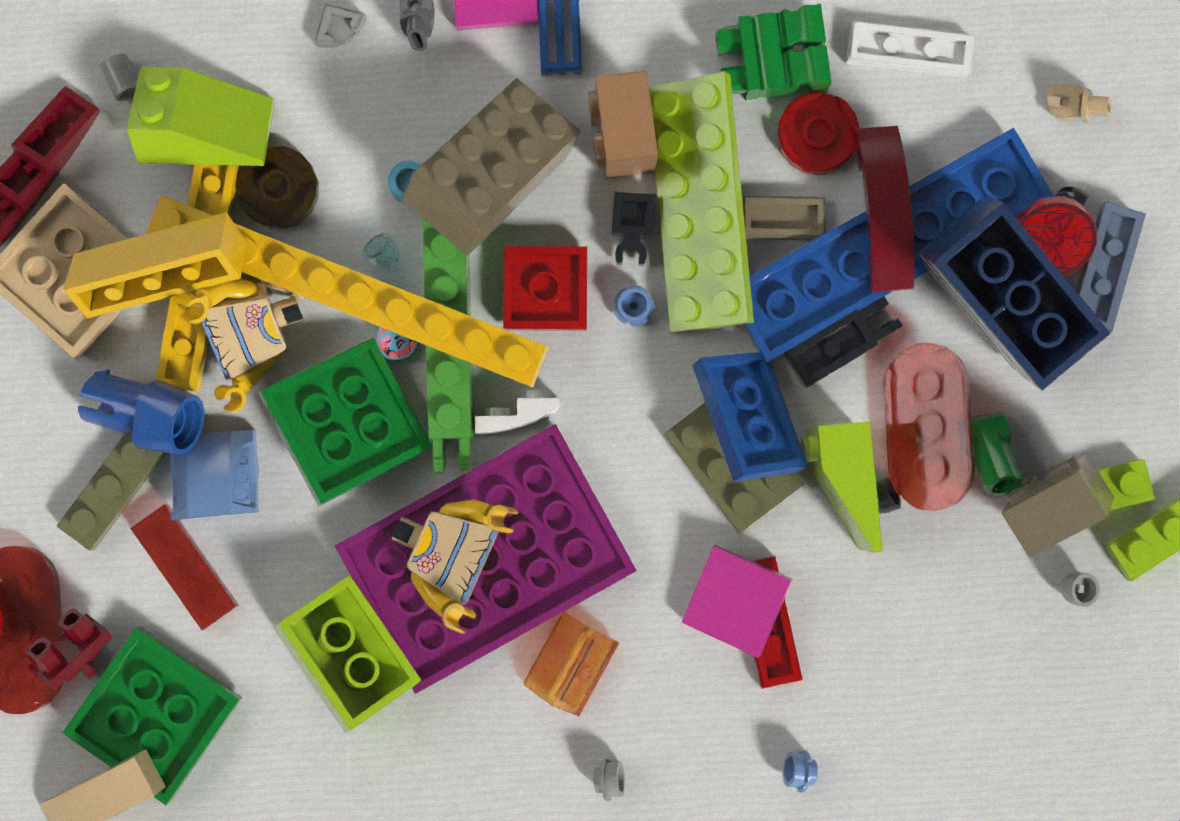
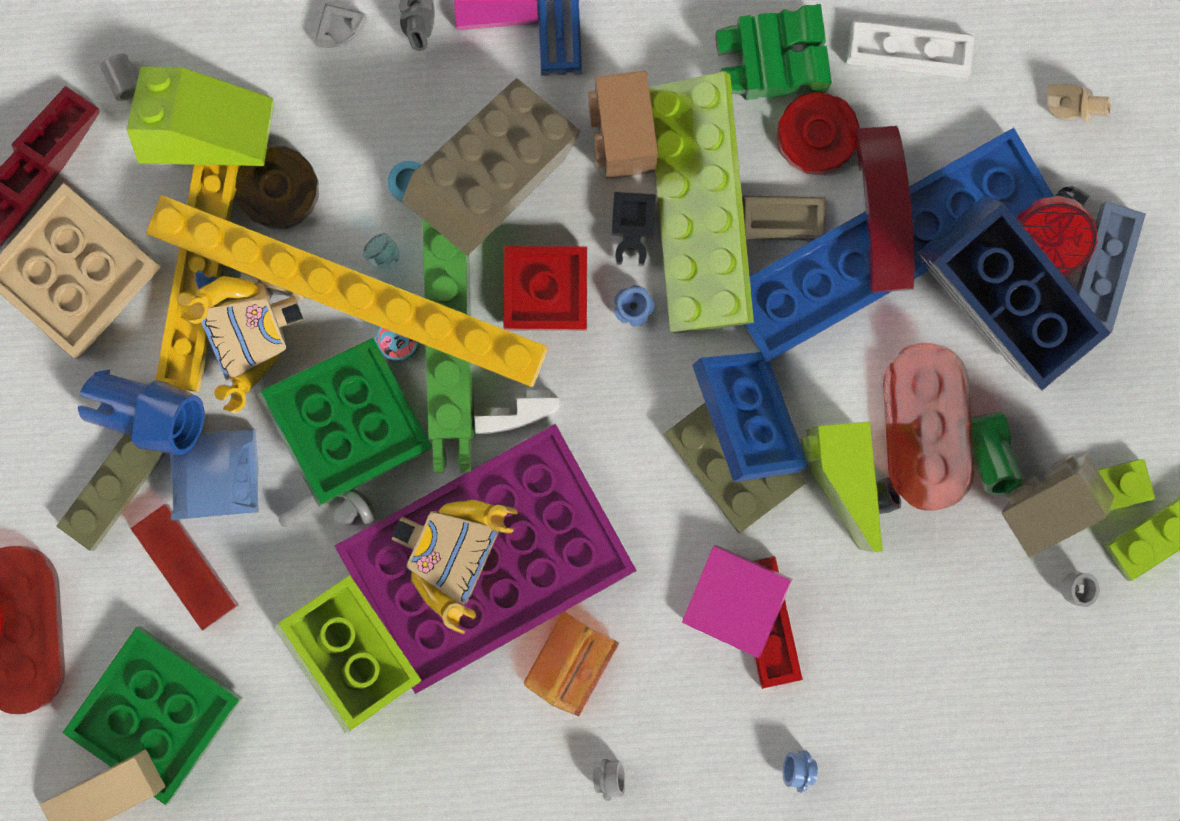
dark red hips [26,608,113,692] -> none
yellow brick [64,212,247,318] -> none
black hinge [783,296,903,389] -> none
none -> light grey piece [279,489,375,527]

